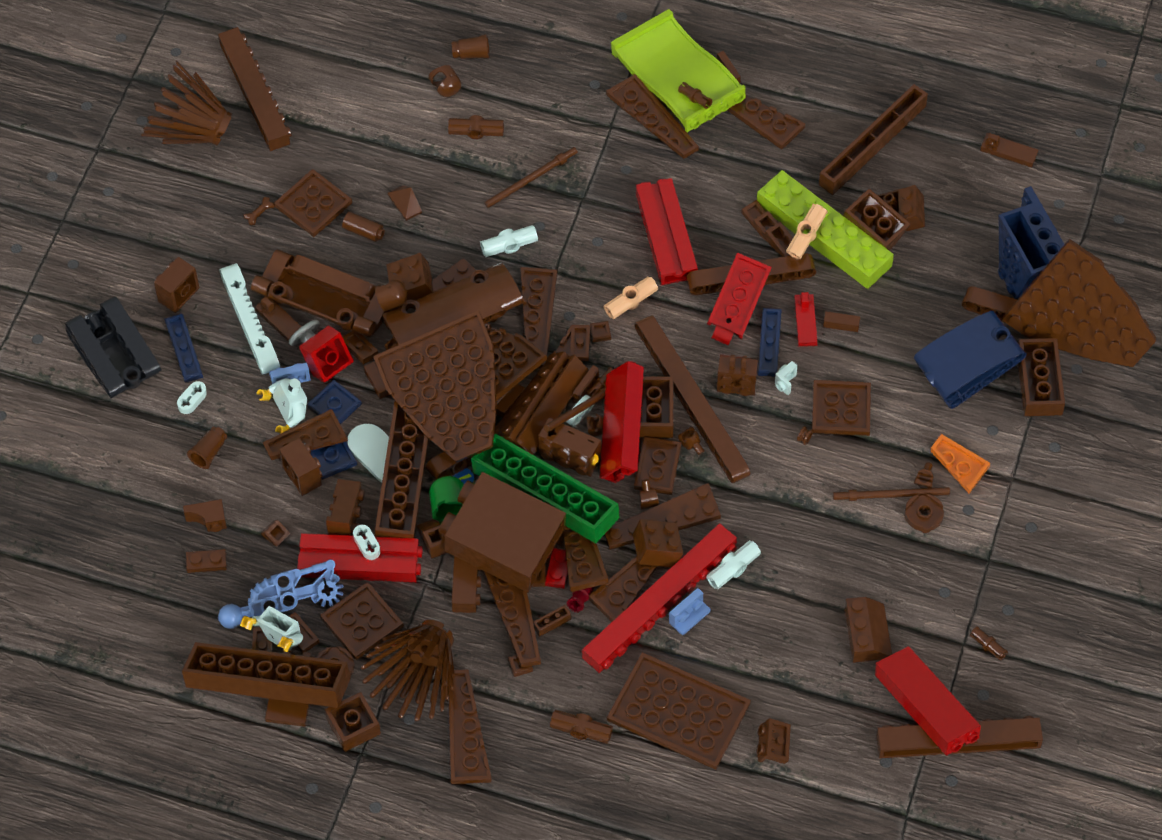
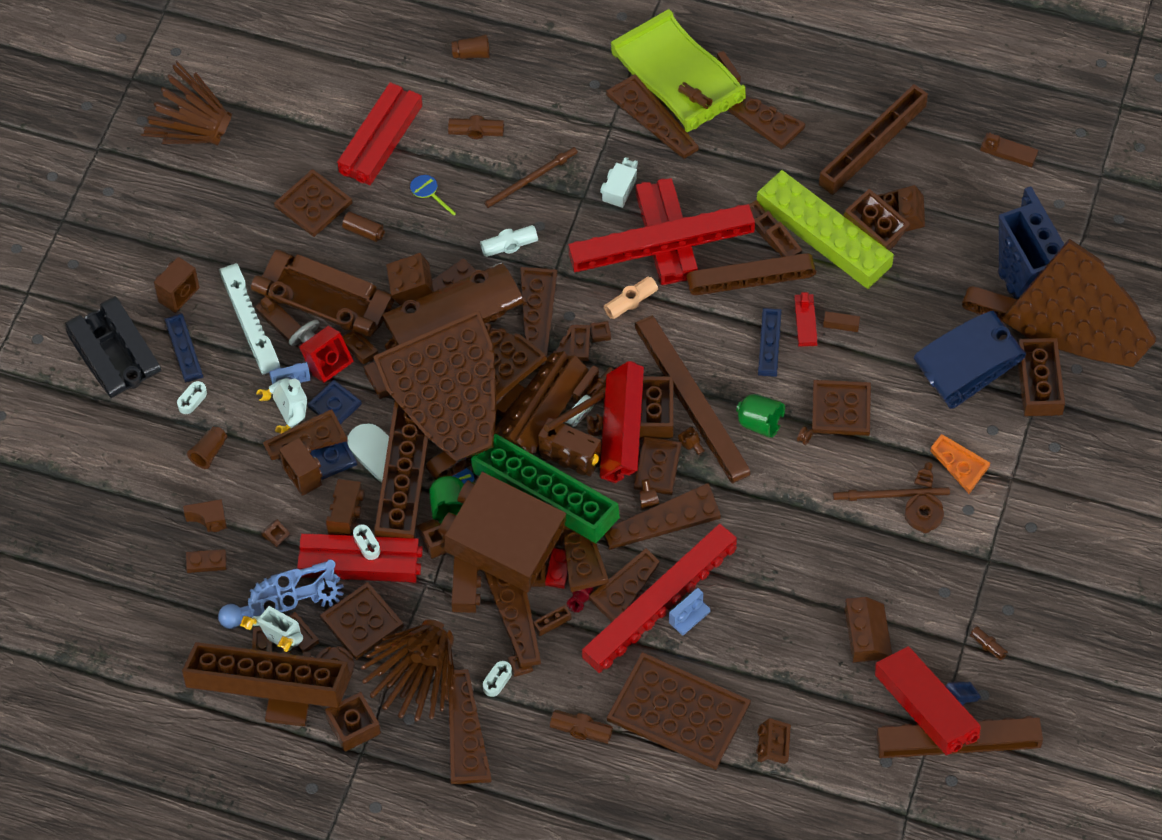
reddish brown brick [218,27,292,151] -> none
reddish brown piece [243,197,275,225] -> none
reddish brown helmet [375,280,407,311] -> none
reddish brown slope [388,185,422,221] -> none
reddish brown helmet [428,65,461,98] -> none
reddish brown brick [633,519,683,567] -> none
light aqua piece [706,540,761,590] -> none
red hinge [707,253,772,346] -> none
reddish brown hinge [717,354,758,396] -> none
light aqua bracket [775,361,797,395] -> none
light nougat piece [786,204,828,259] -> none
none -> red brick [337,82,423,186]
none -> blue piece [410,175,456,216]
none -> light aqua beam [483,661,512,697]
none -> red brick [568,204,755,273]
none -> light aqua brick [600,157,638,208]
none -> green cylinder [736,394,785,438]
none -> dark blue tile [945,682,981,706]

